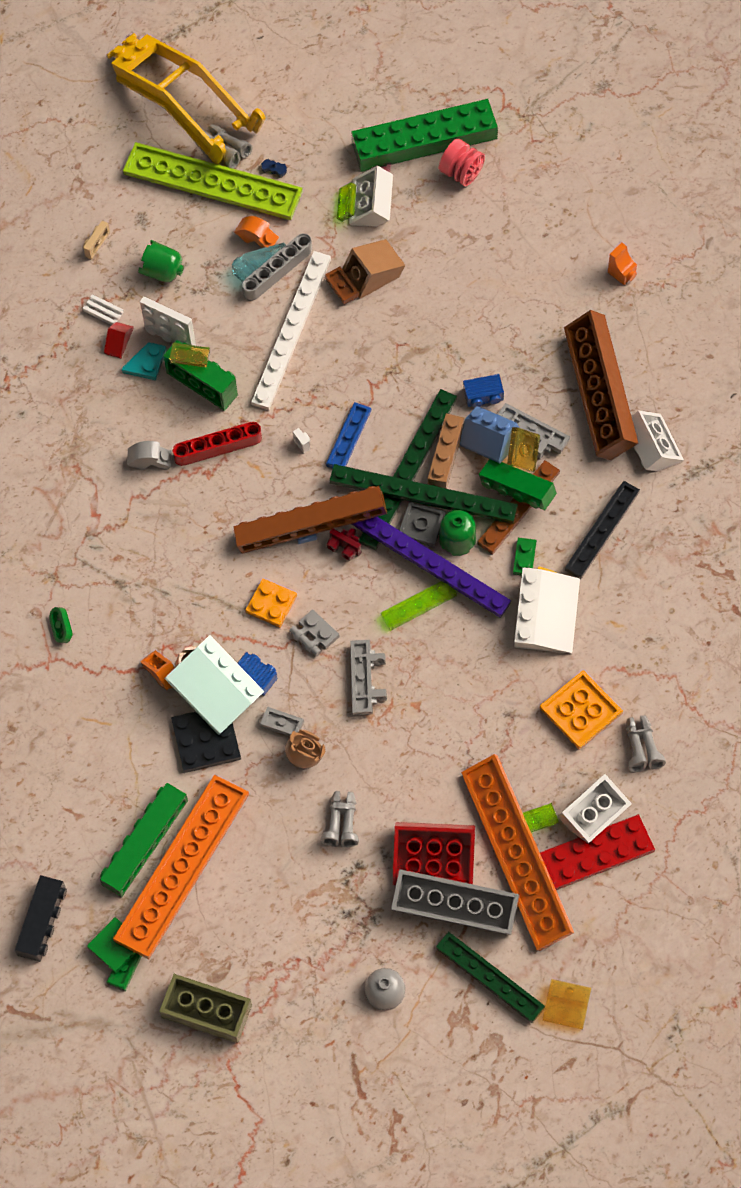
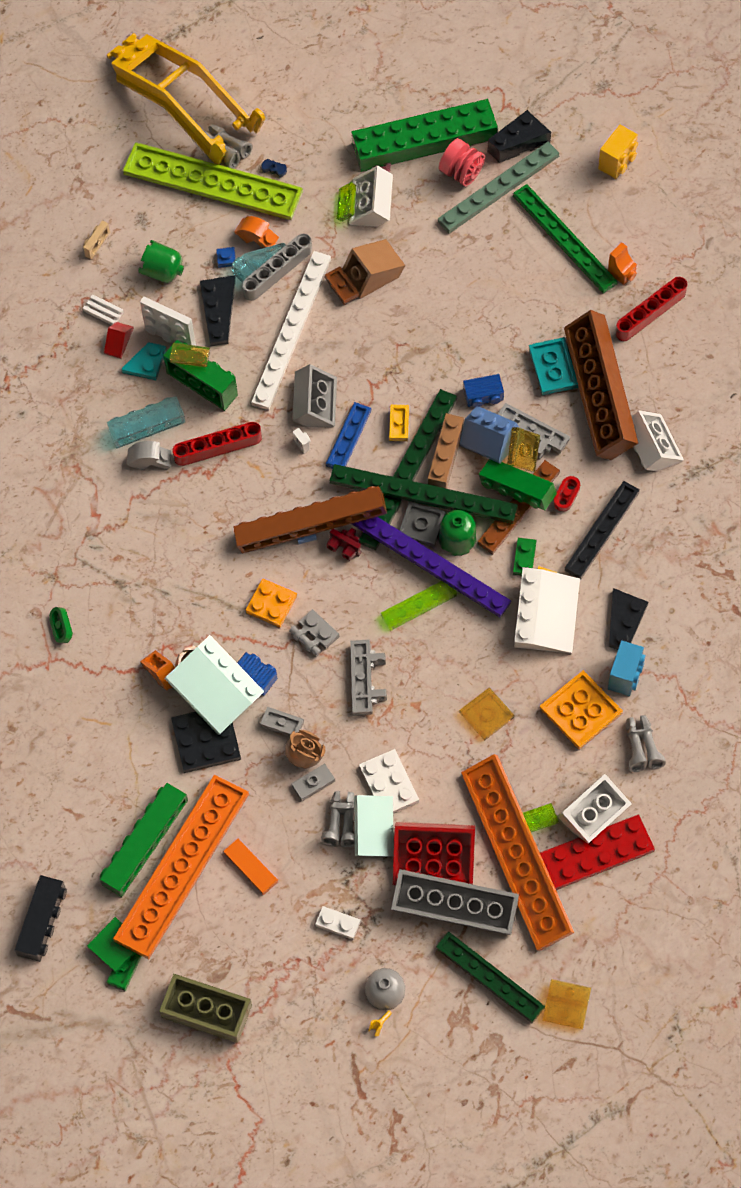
none -> clear light blue brick [107,396,186,449]
none -> black wing [200,275,236,347]
none -> blue plate [216,247,236,268]
none -> orange tile [223,838,278,895]
none -> light grey plate [291,763,335,801]
none -> light grey slope [293,364,337,427]
none -> white plate [315,906,360,940]
none -> light aqua tile [354,795,394,857]
none -> white plate [359,749,419,814]
none -> yellow hand [368,1010,392,1036]
none -> yellow plate [389,405,409,441]
none -> sand green plate [438,142,560,234]
none -> clear yellow tile [459,687,515,741]
none -> black wedge [487,110,551,163]
none -> green tile [513,184,618,294]
none -> teal plate [529,337,578,395]
none -> red plate [554,476,581,511]
none -> yellow brick [598,125,638,179]
none -> dark azure brick [608,640,646,696]
none -> black wing [609,588,649,650]
none -> red beam [615,276,687,341]

